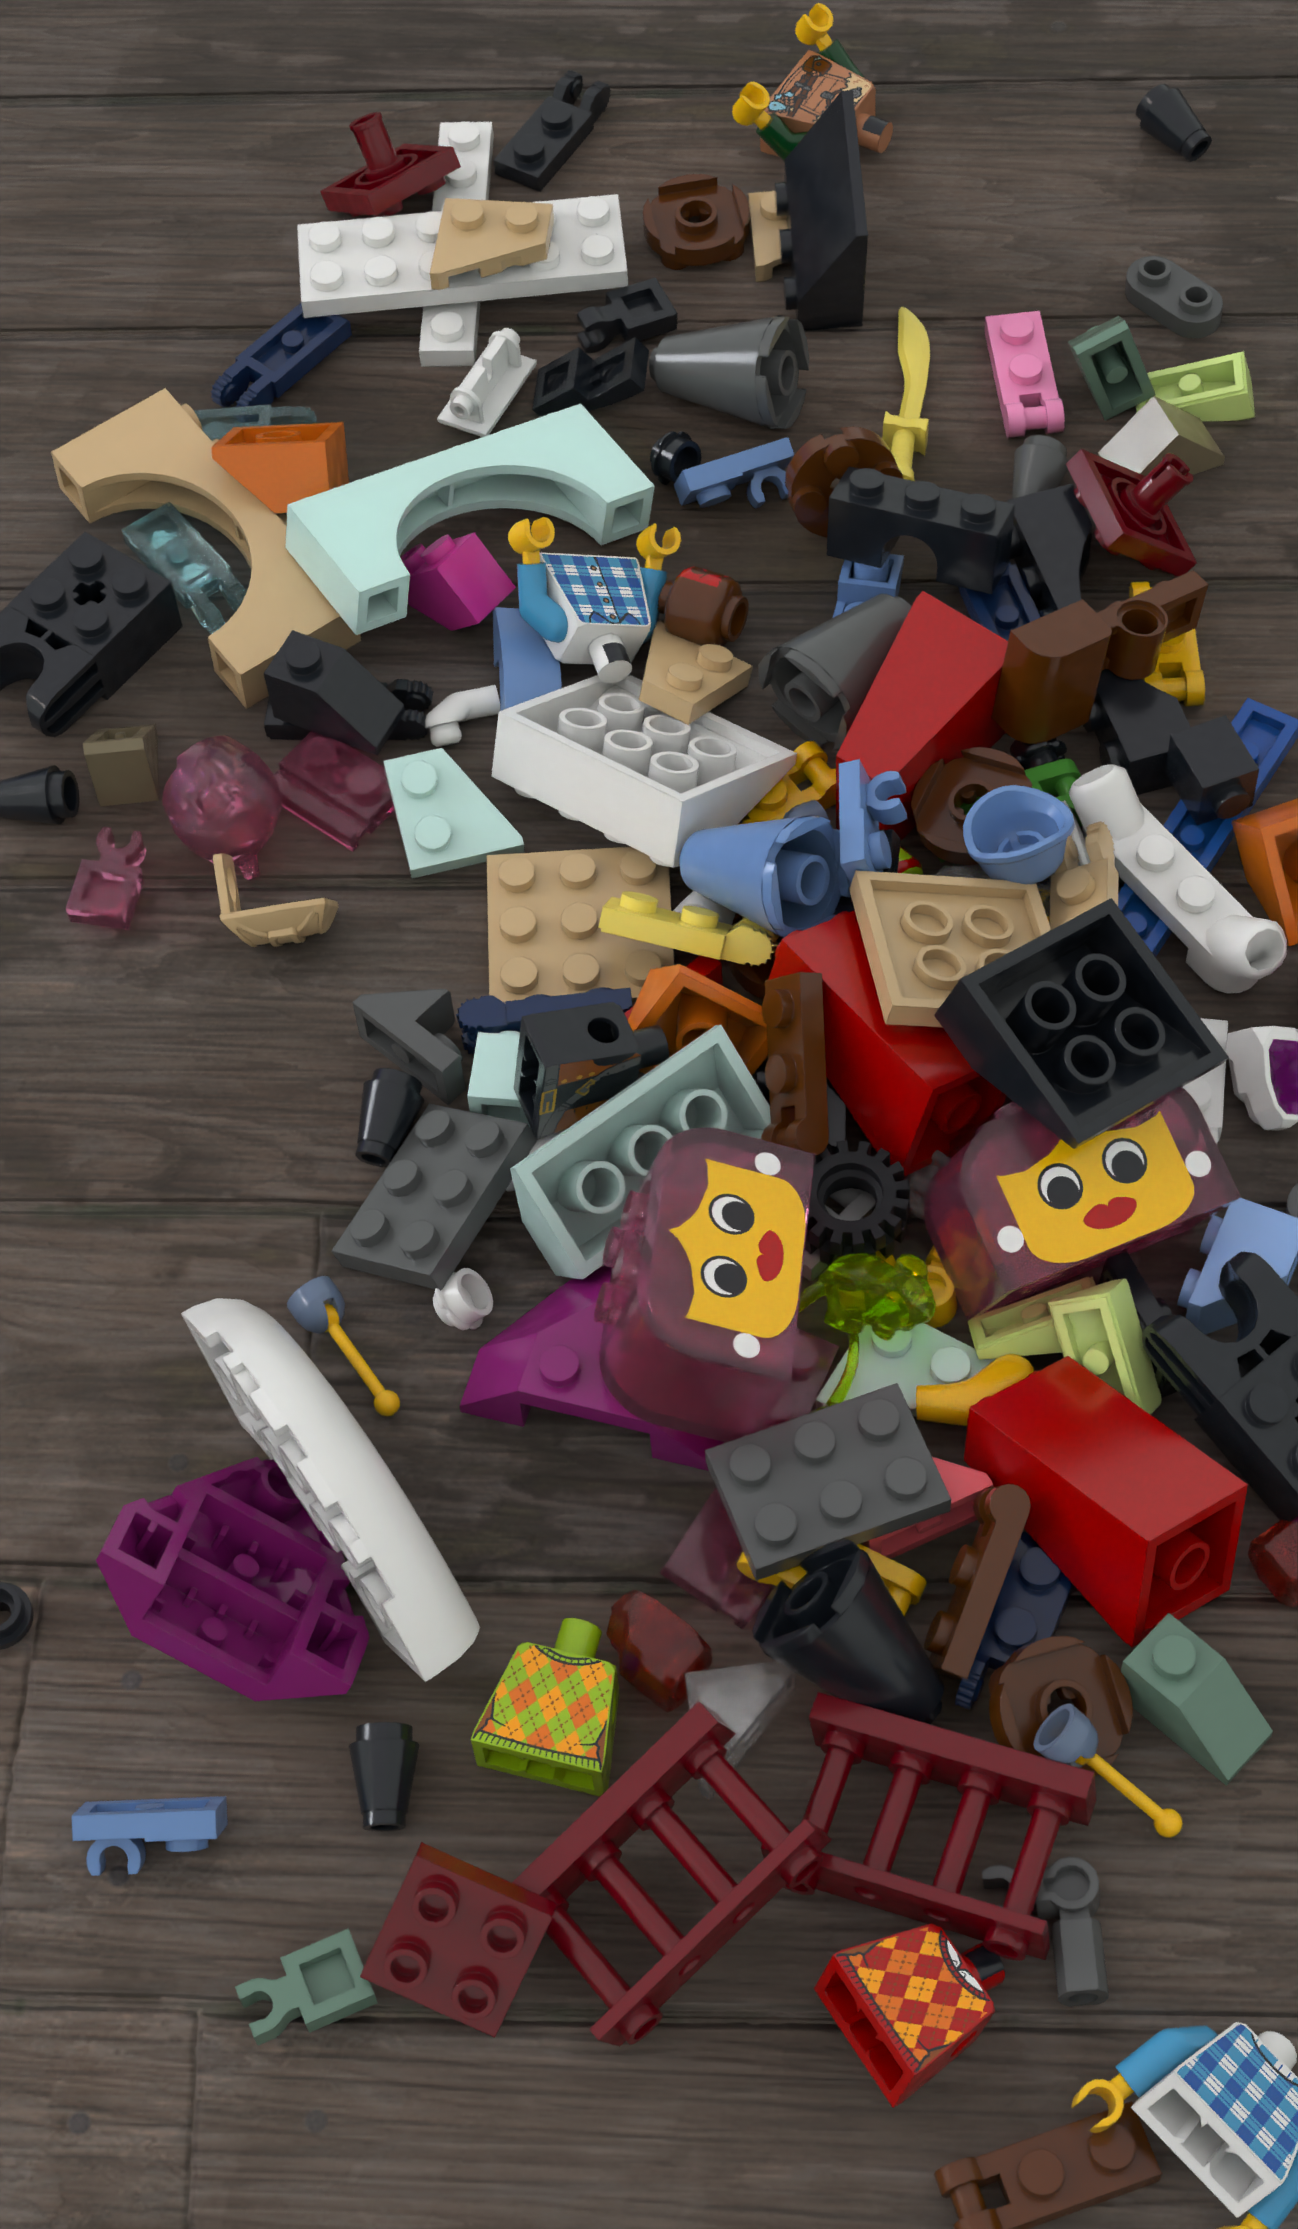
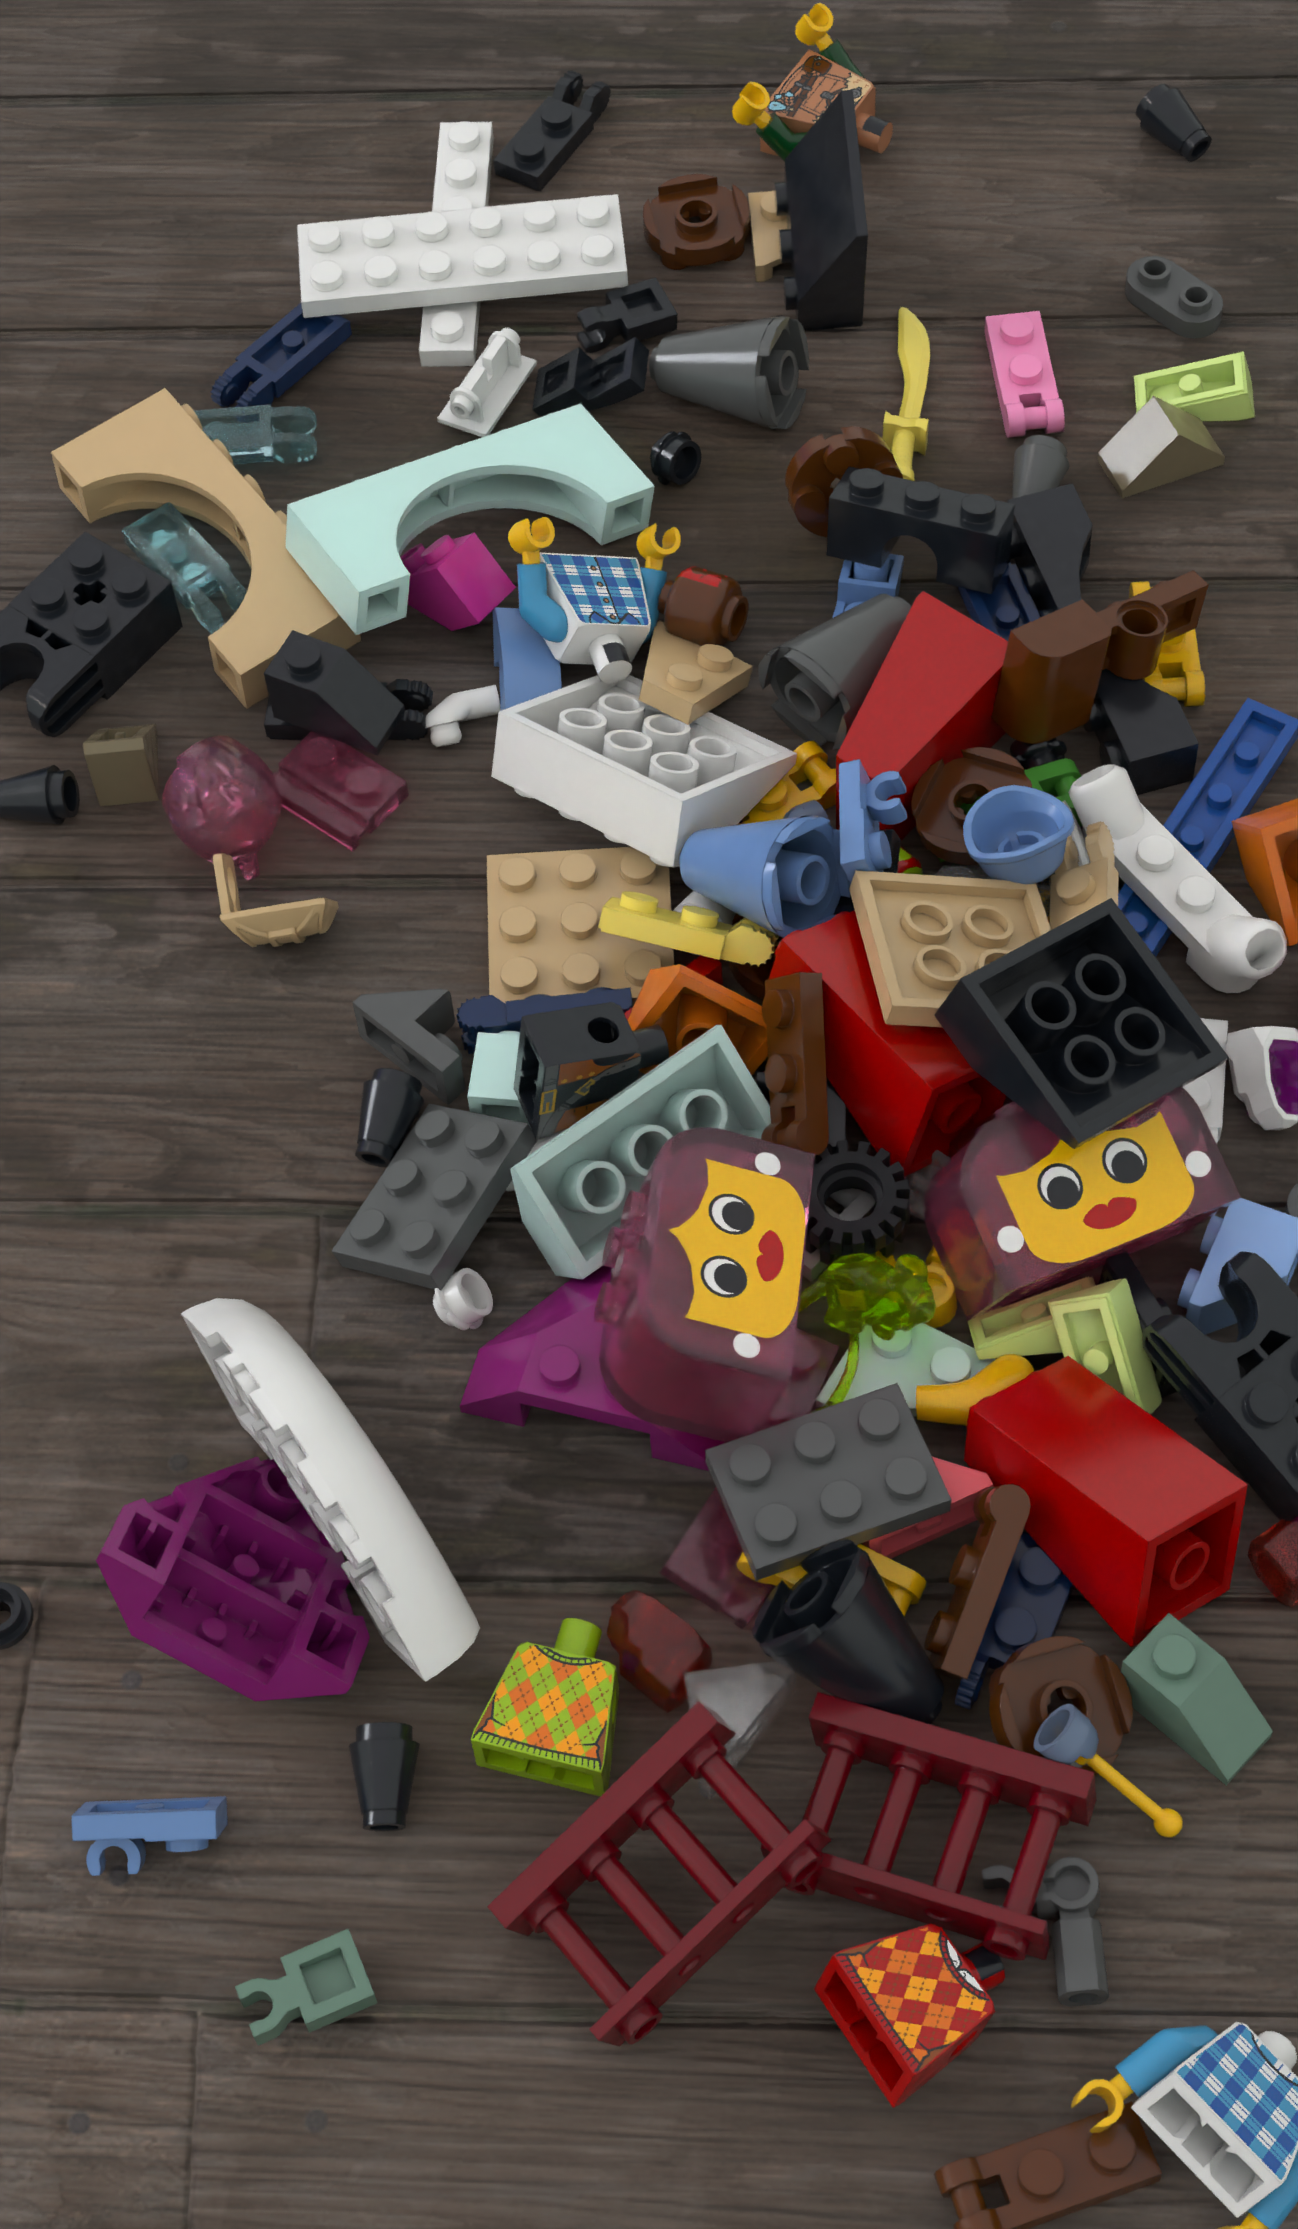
clear pink plate [66,827,146,930] -> none
orange slope [211,422,349,513] -> none
hinge [287,1276,400,1416] -> none
dark red plate [320,112,461,217] -> none
dark red plate [360,1842,557,2038] -> none
light aqua wing [383,748,524,879] -> none
tan wing [430,198,554,290] -> none
medium blue plate [674,437,794,508] -> none
dark red plate [1066,449,1197,577] -> none
sand green slope [1068,316,1156,421] -> none
black brick [1165,715,1259,825] -> none

